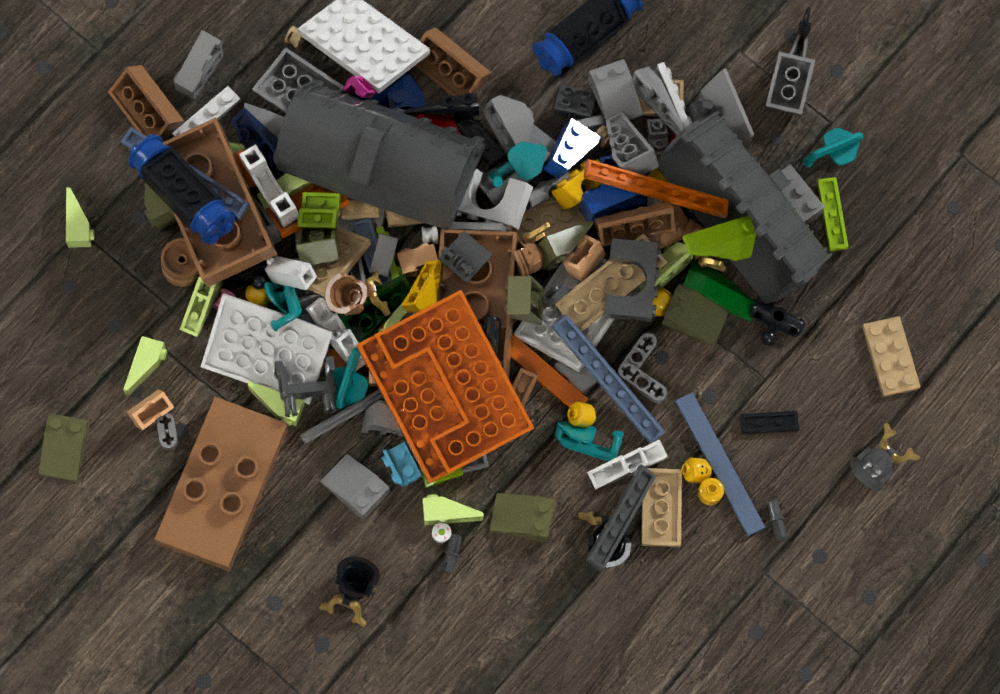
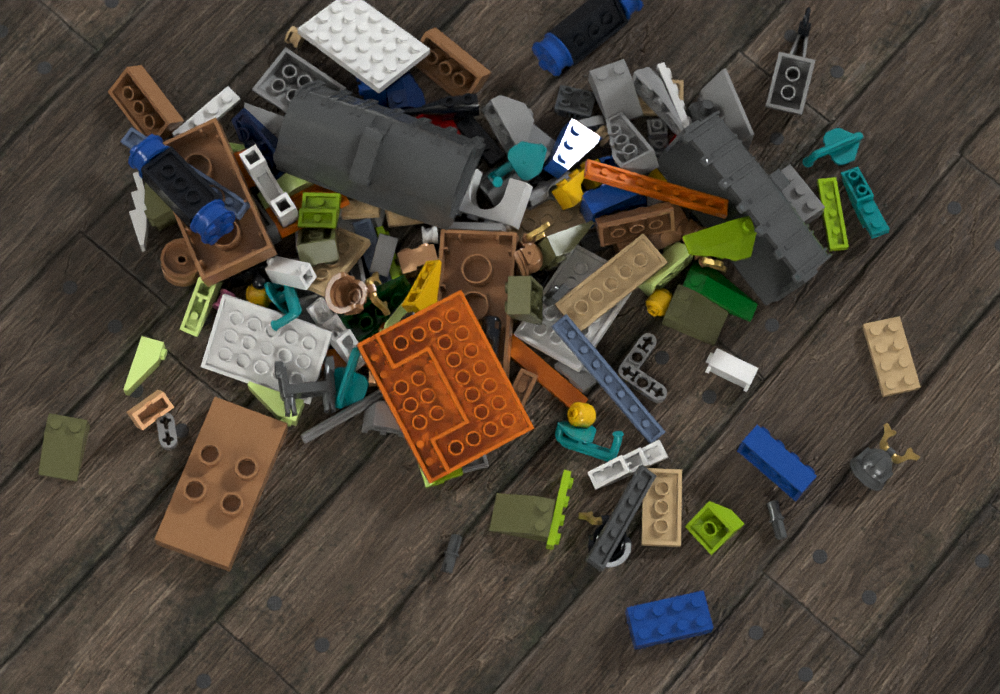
yellowish green slope [66,188,95,248] -> none
light grey wedge [173,30,224,100] -> none
black helmet [319,556,380,627] -> none
light grey slope [320,454,390,520] -> none
dark pink bracket [343,76,377,98] -> none
medium azure bracket [382,442,423,488] -> none
yellowish green slope [423,494,484,525] -> none
white tile [432,523,452,543] -> none
dark grey hinge [439,231,492,283] -> none
light nougat brick [563,235,606,282] -> none
dark grey arch [604,238,661,322] -> none
sand blue tile [675,392,765,537] -> none
yellow head [681,457,712,484] -> none
yellow head [698,478,724,505] -> none
black tile [739,411,799,434] -> none
black piece [748,299,805,345] -> none
none -> white slope [129,171,148,252]
none -> lime plate [546,470,574,550]
none -> blue brick [625,590,714,650]
none -> lime slope [685,501,744,555]
none -> white brick [705,348,758,392]
none -> blue brick [737,425,817,502]
none -> teal slope [841,167,890,239]

